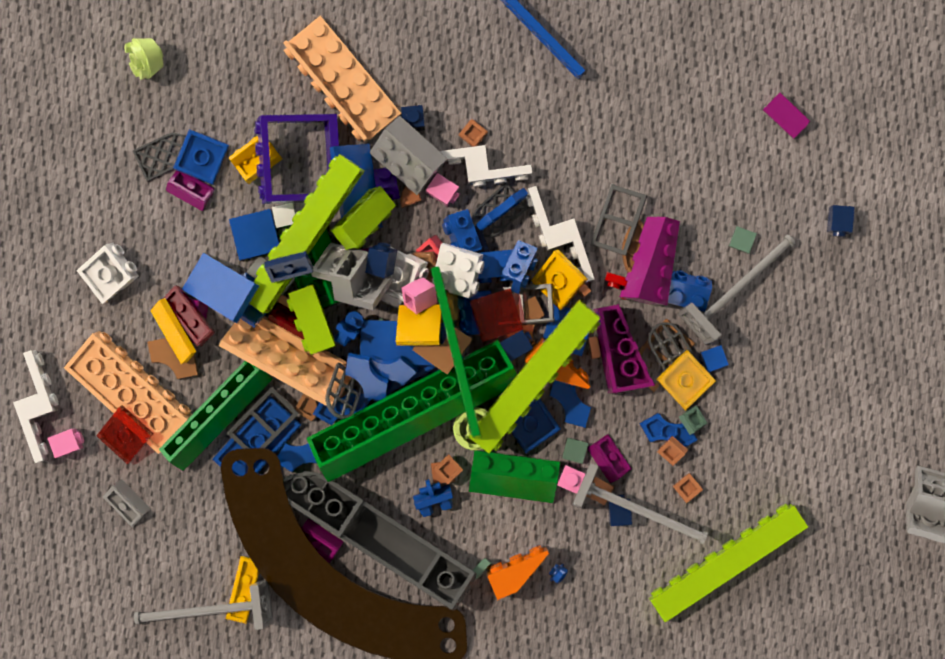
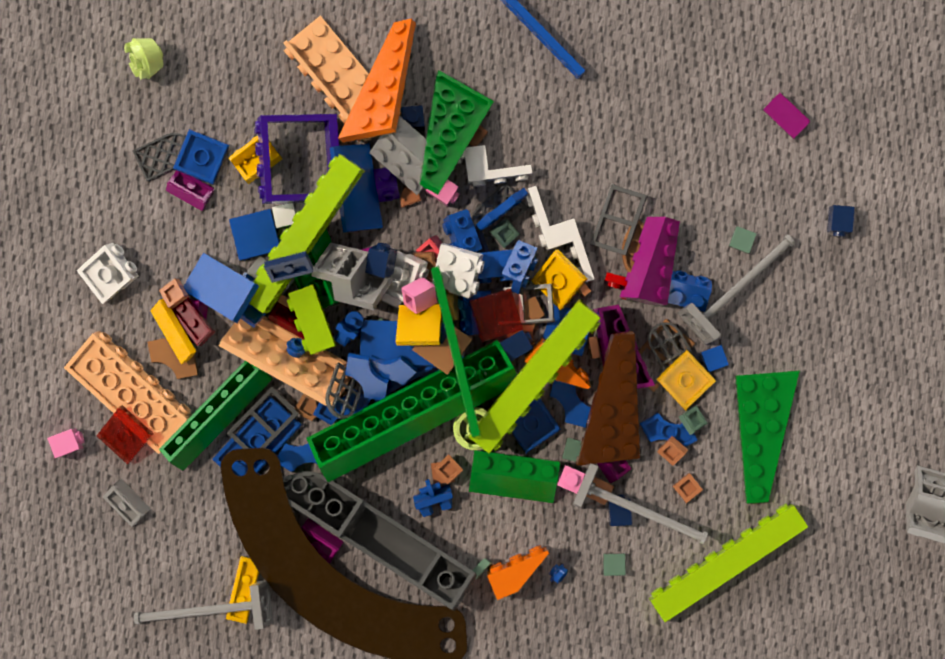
white bracket [13,350,59,463] -> none
lime brick [330,186,396,250] -> none
none -> nougat tile [159,278,189,309]
none -> blue plate [286,338,306,358]
none -> orange wing [338,18,416,142]
none -> green wing [419,70,494,195]
none -> sand green tile [489,217,520,248]
none -> reddish brown wing [576,332,640,466]
none -> sand green tile [603,553,625,576]
none -> green wing [735,371,800,504]

